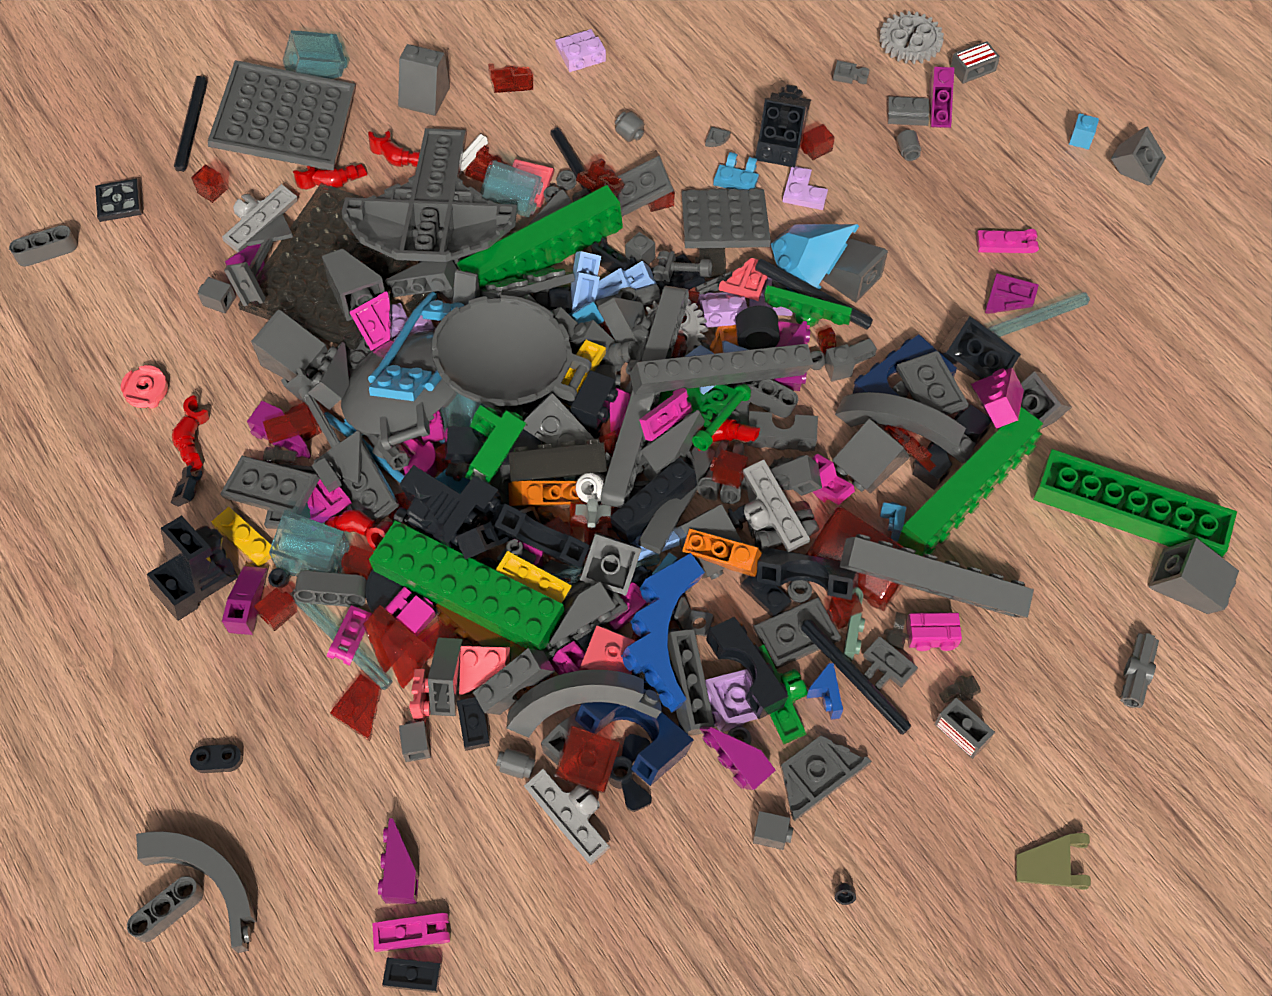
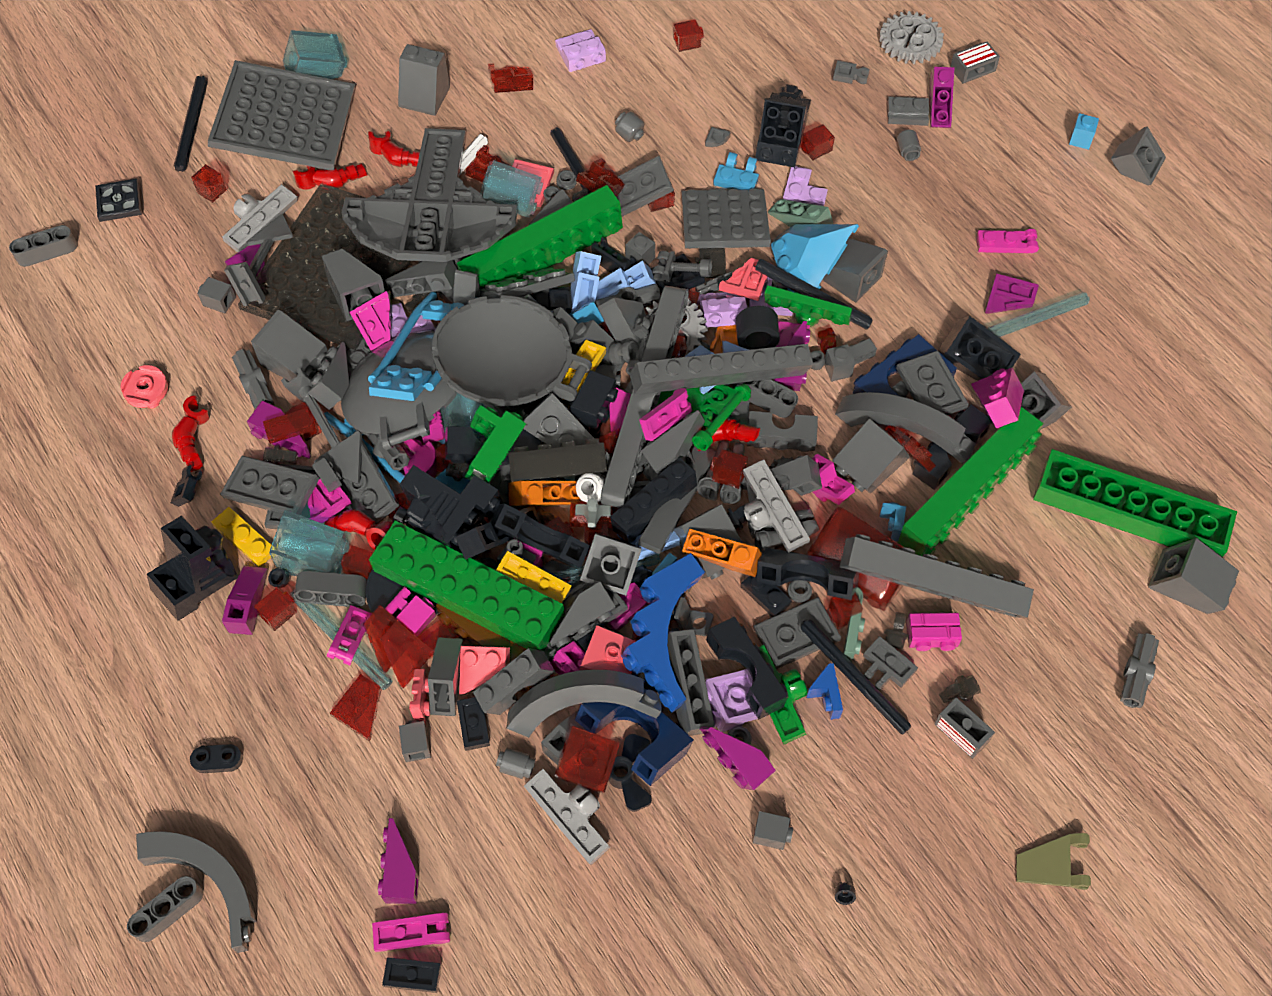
dark grey wing [781,736,871,822] -> none
none -> dark grey piece [232,349,274,409]
none -> clear red brick [673,19,704,52]
none -> sand green slope [768,199,834,227]

